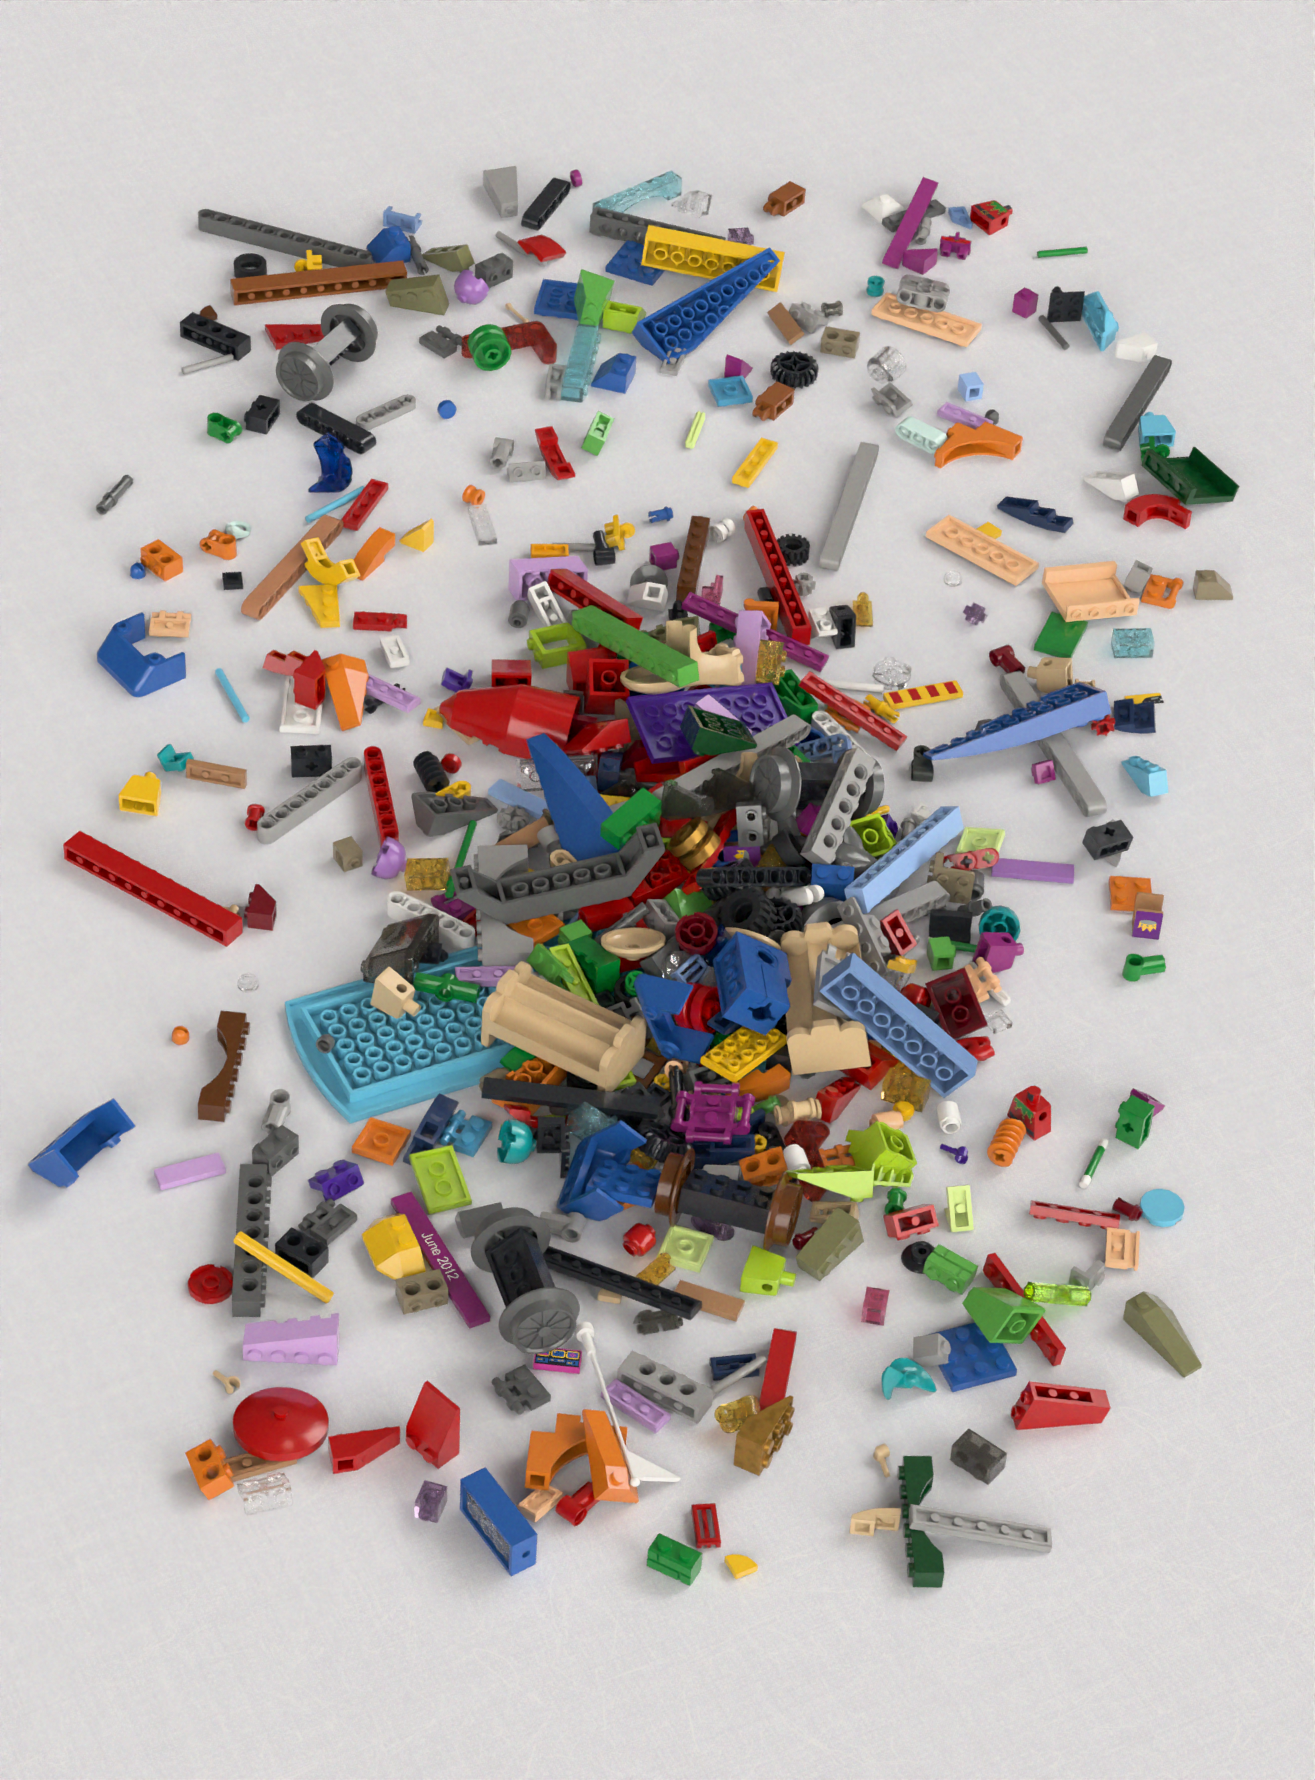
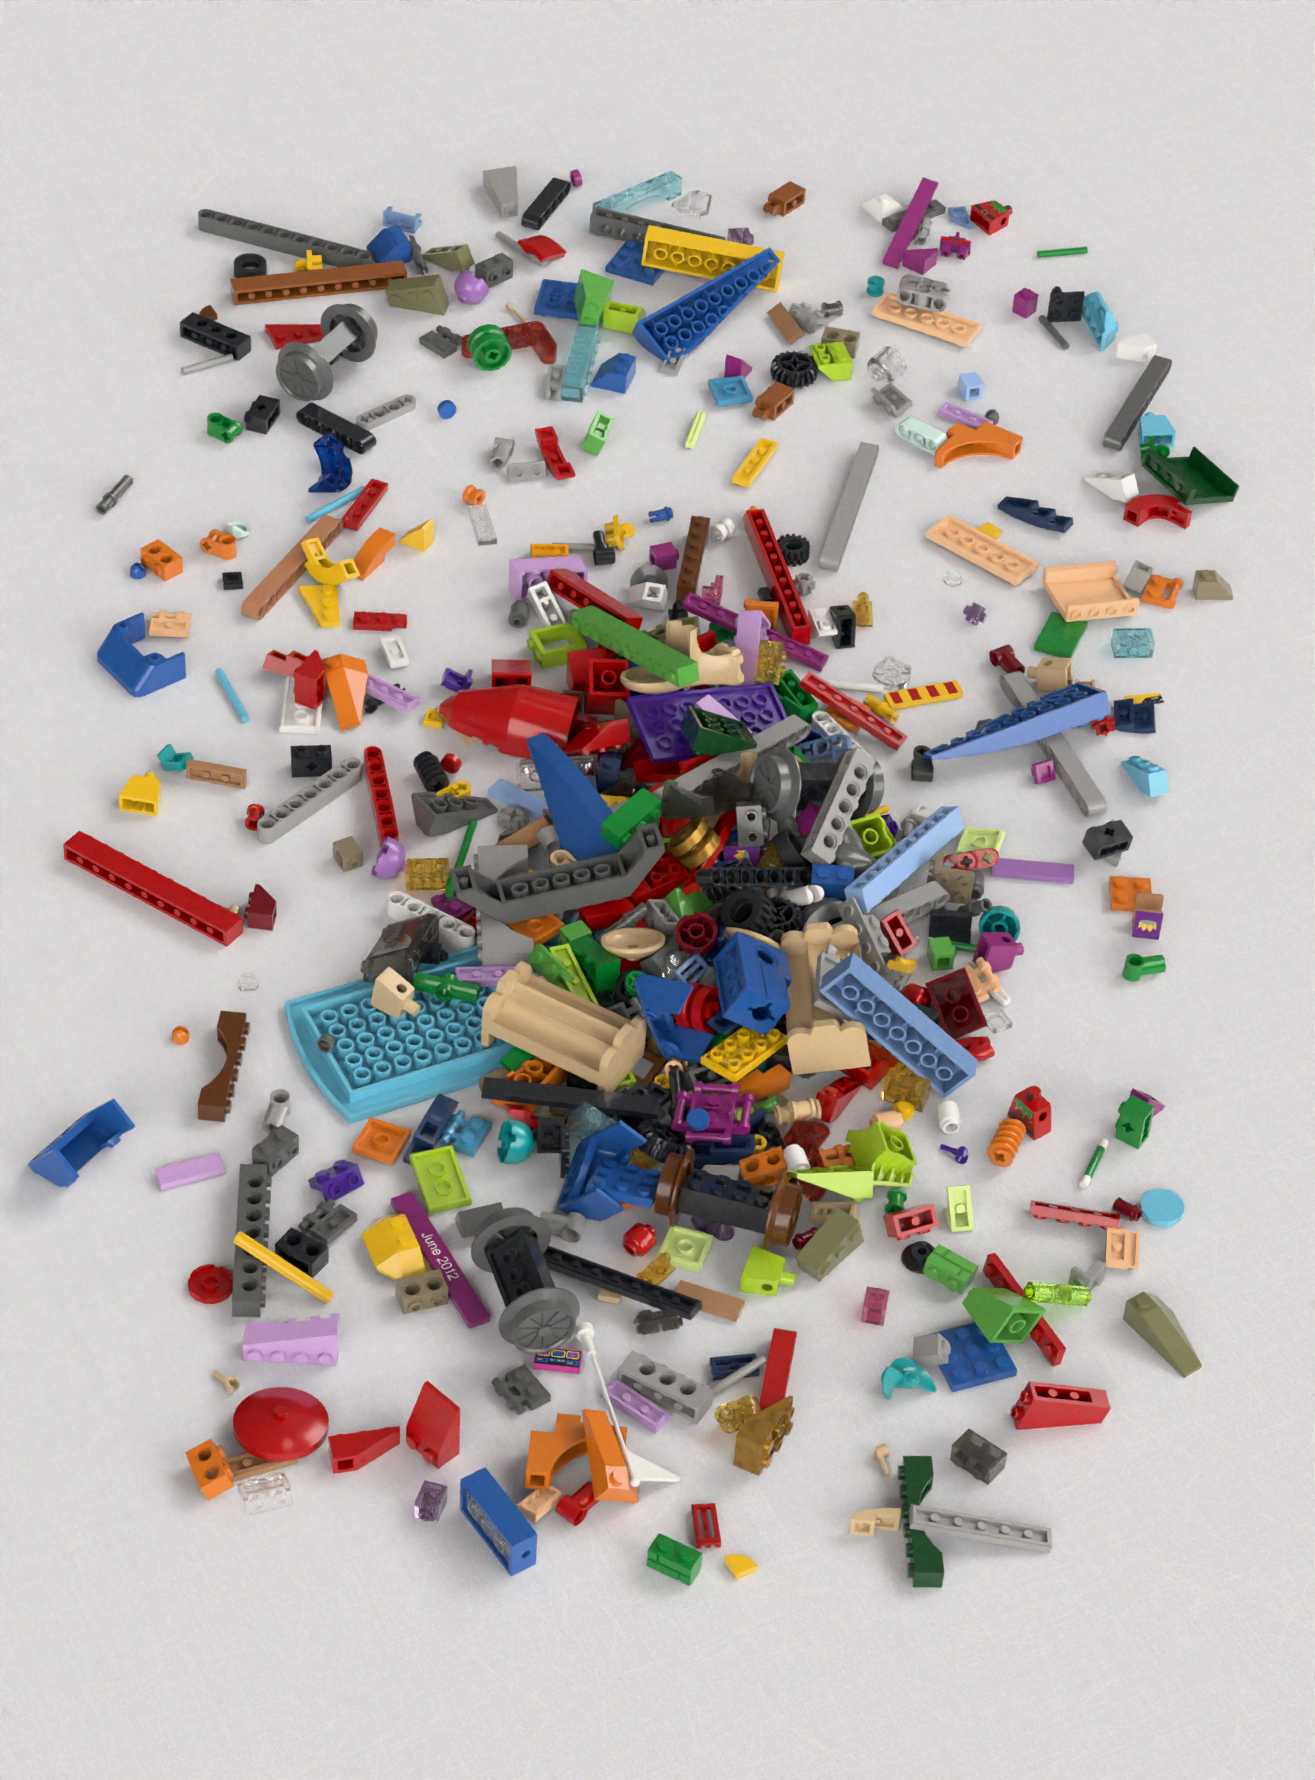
none -> blue tile [687,1108,710,1131]
none -> lime slope [809,342,853,381]

